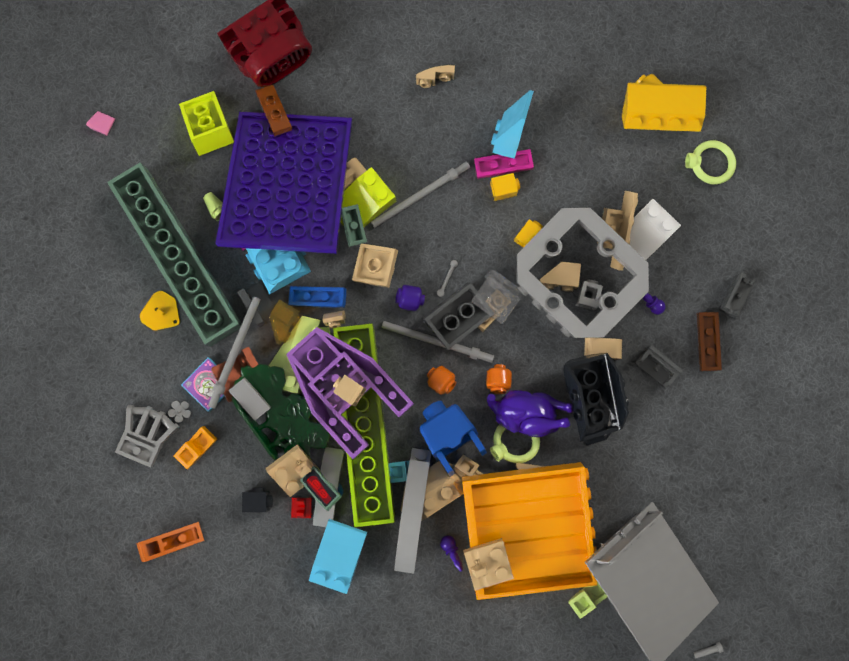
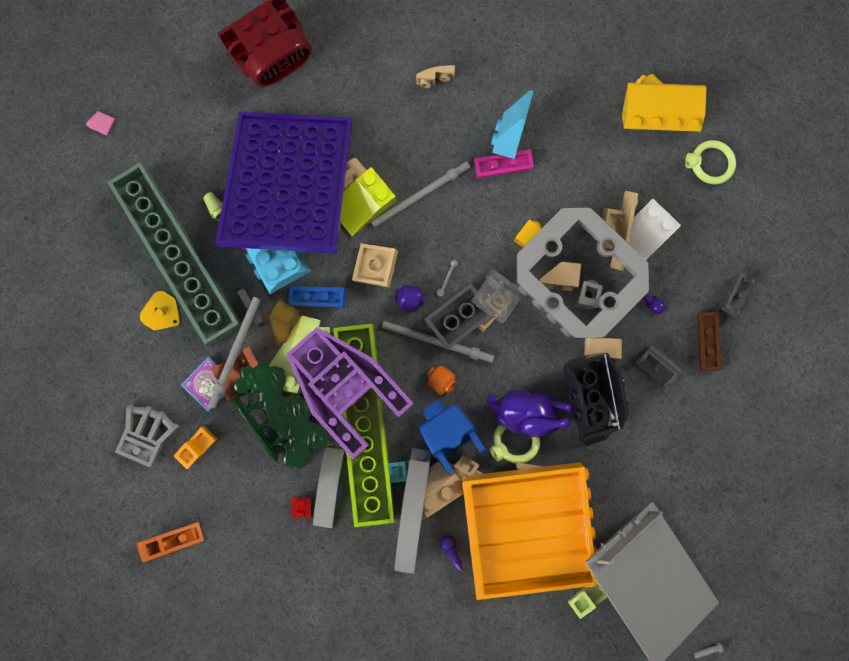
light grey plant [168,401,191,423] -> none
neon yellow slope [179,91,234,156] -> none
light grey tile [229,377,271,420] -> none
black brick [242,487,273,512] -> none
dark orange plate [255,85,292,136] -> none
tan hinge [266,444,320,497] -> none
slope [300,466,342,511] -> none
medium azure slope [309,519,367,594] -> none
tan slope [323,310,346,328] -> none
tan slope [333,375,367,406] -> none
sand green slope [341,204,367,247] -> none
tan hinge [463,538,514,591] -> none
orange head [486,364,512,394] -> none
yellow brick [490,173,520,201] -> none

